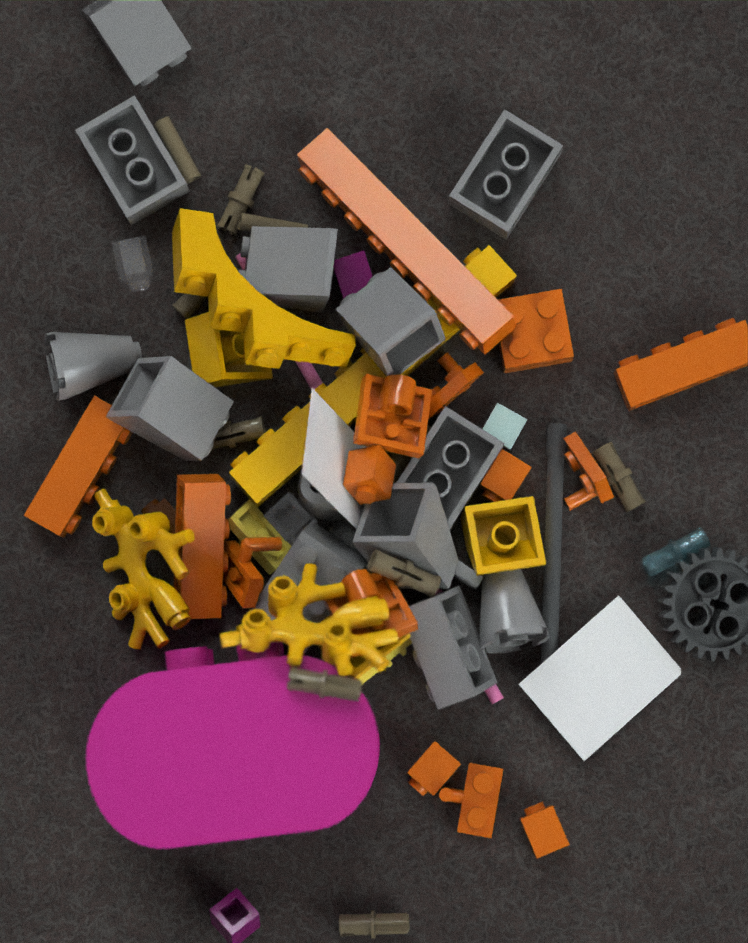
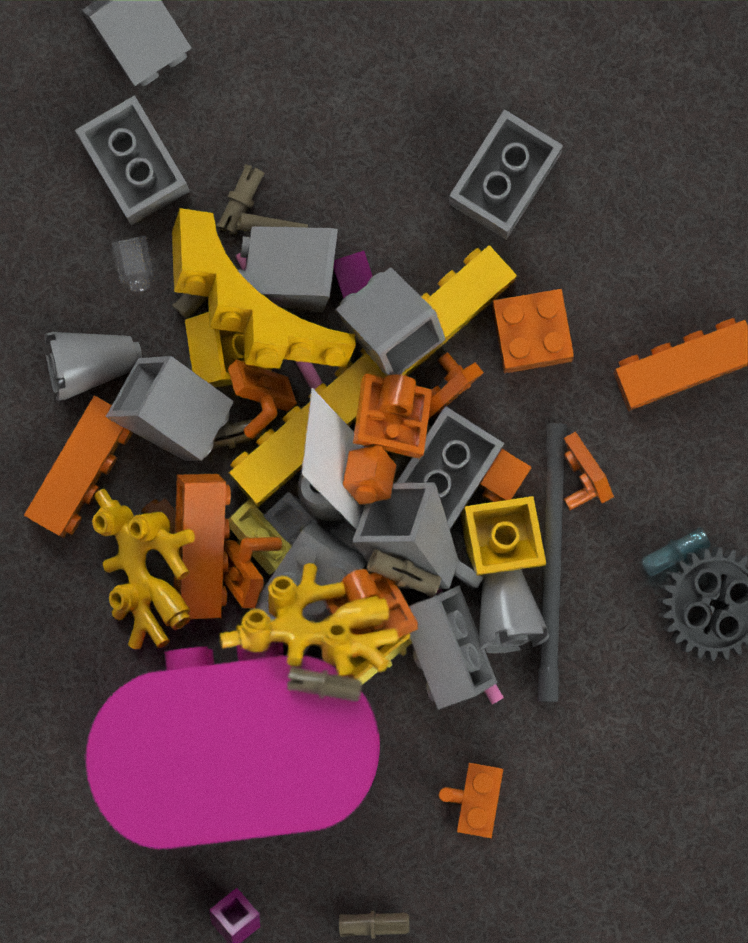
dark tan piece [154,116,201,184] -> none
orange brick [297,128,516,355] -> none
orange brick [407,741,461,796] -> none
light aqua tile [483,403,528,450] -> none
white sticker [519,595,681,761] -> none
orange brick [519,801,569,859] -> none
dark tan pin [592,442,646,513] -> none
none -> orange plate [228,360,297,439]

